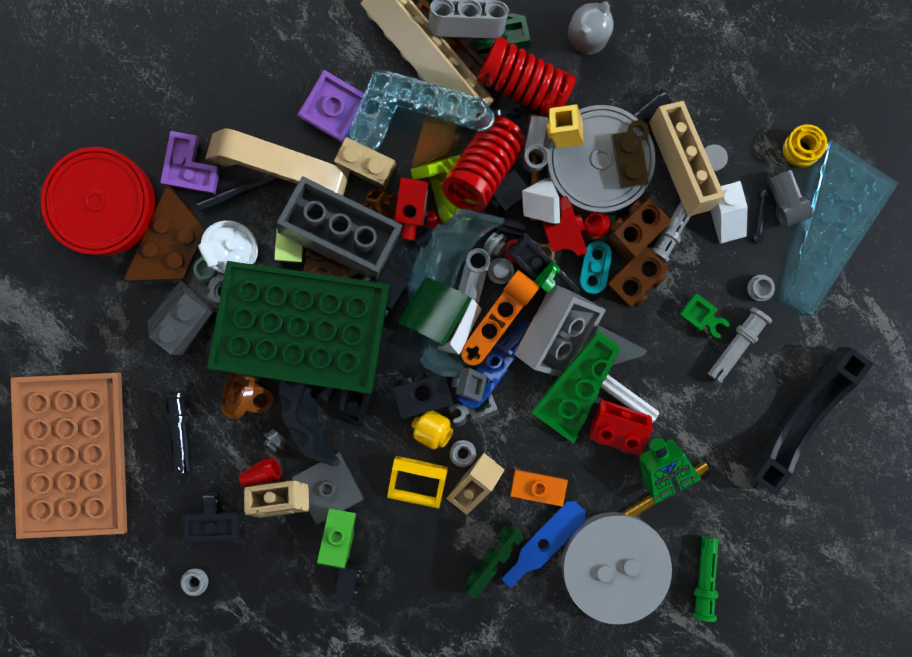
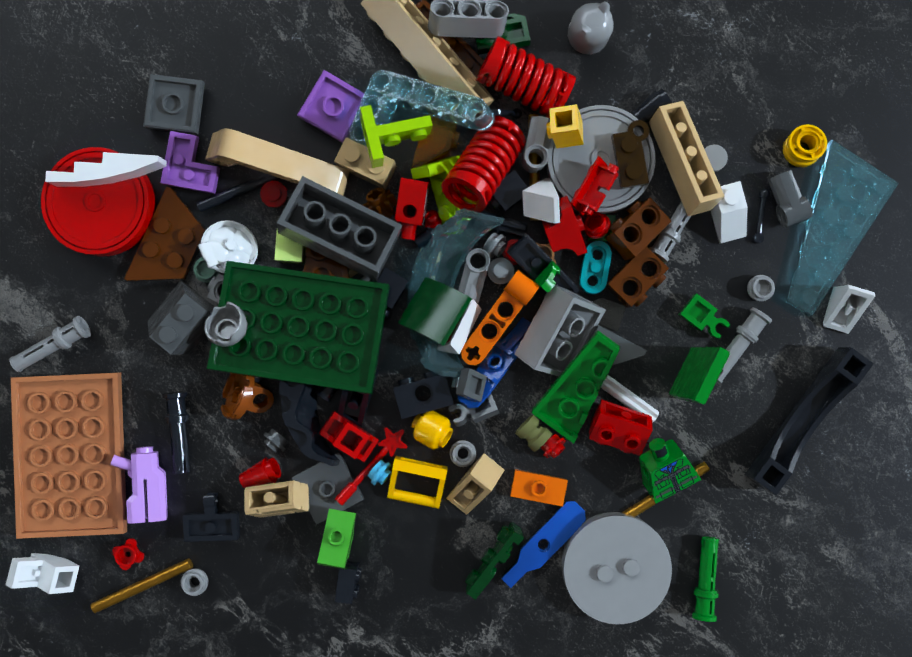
none -> white brick [6,553,79,594]
none -> light grey pin [9,316,91,372]
none -> white slope [45,152,167,187]
none -> pearl gold bar [91,558,193,613]
none -> lavender piece [110,446,168,524]
none -> red plate [112,538,144,570]
none -> dark grey plate [143,74,205,135]
none -> light grey hair [204,302,248,347]
none -> red plate [260,181,288,208]
none -> red brick [319,411,379,463]
none -> red piece [334,428,408,506]
none -> lime bracket [359,105,433,168]
none -> medium azure plate [368,460,392,485]
none -> olive wheel [515,415,552,452]
none -> red plate [541,434,566,458]
none -> red hinge [570,156,619,216]
none -> green tile [668,347,730,405]
none -> white slope [823,285,875,334]

